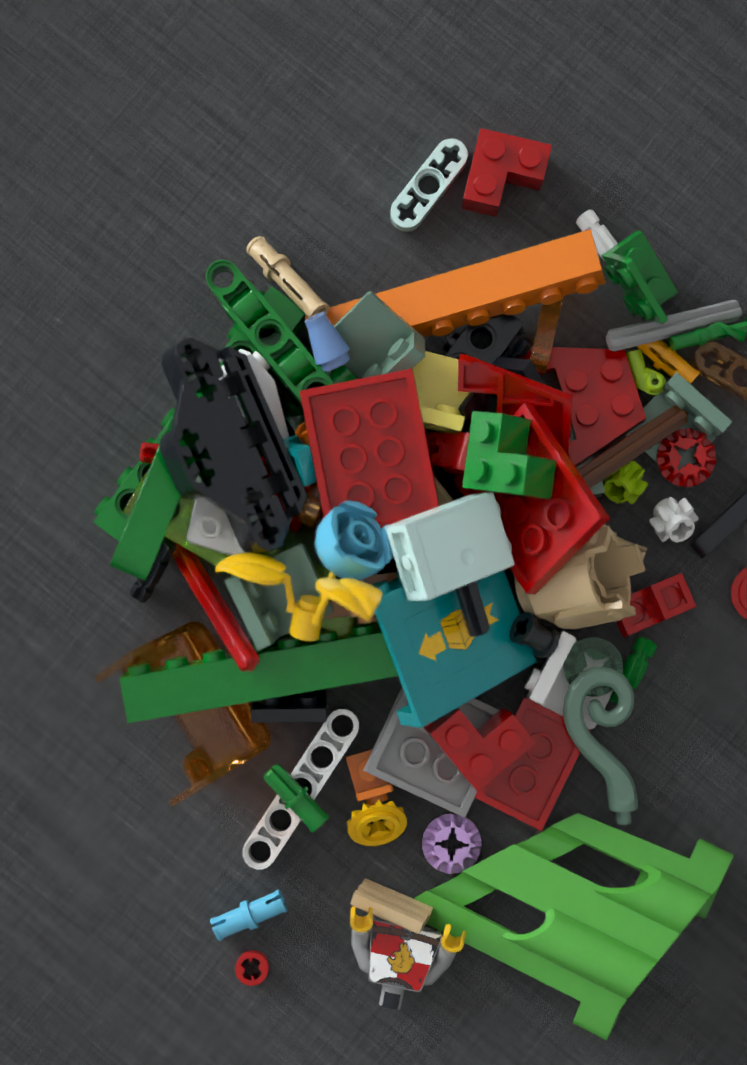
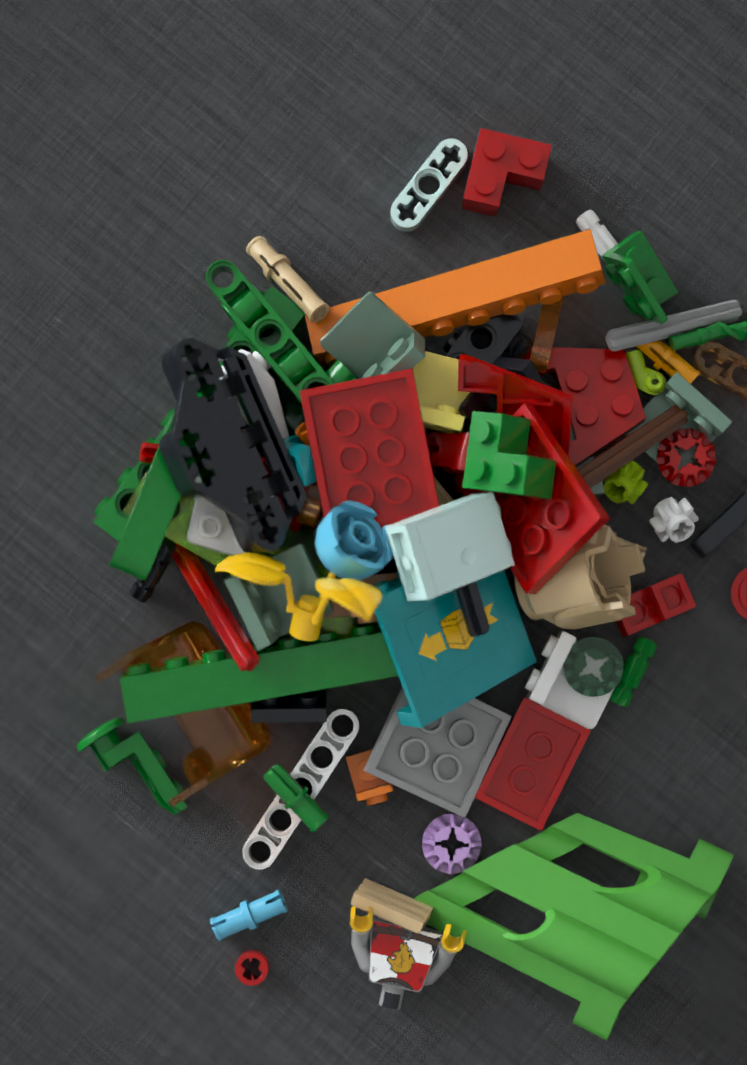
medium blue cone [304,312,350,372] -> none
yellow gear [347,799,407,846] -> none
red brick [423,707,536,792] -> none
black bush [509,612,560,658] -> none
sand green plant [563,666,638,825] -> none
none -> green piece [76,717,188,815]

